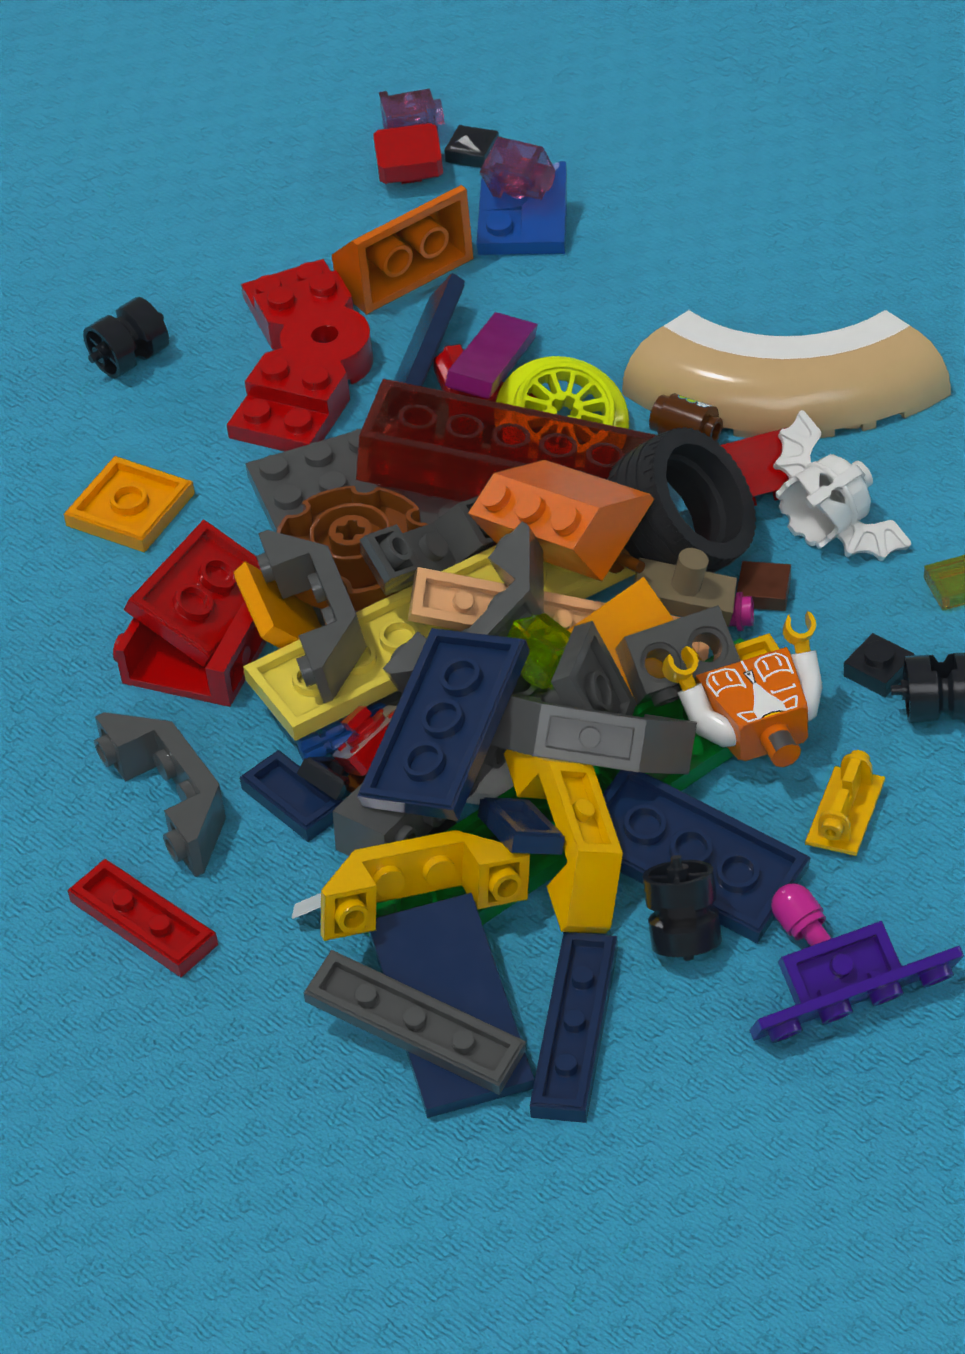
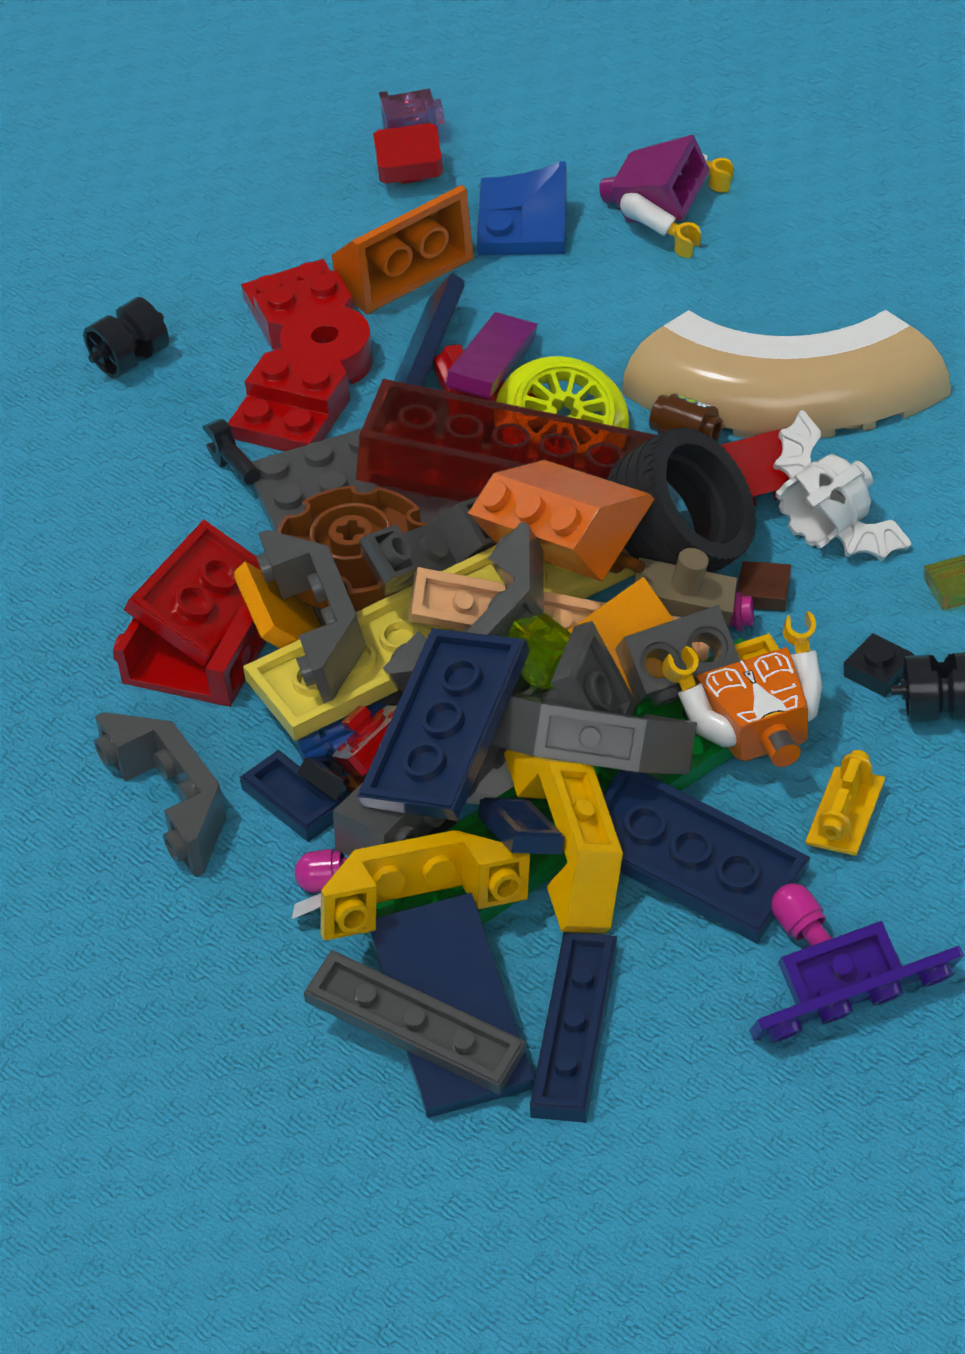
light orange tile [64,456,195,553] -> none
red tile [67,859,218,977] -> none
black tile [444,125,499,168] -> none
clear pink brick [479,136,556,200] -> none
black wheel [642,855,722,961] -> none
none -> black bar [202,419,260,485]
none -> dark pink cylinder [294,849,347,893]
none -> magenta torso [599,135,734,258]

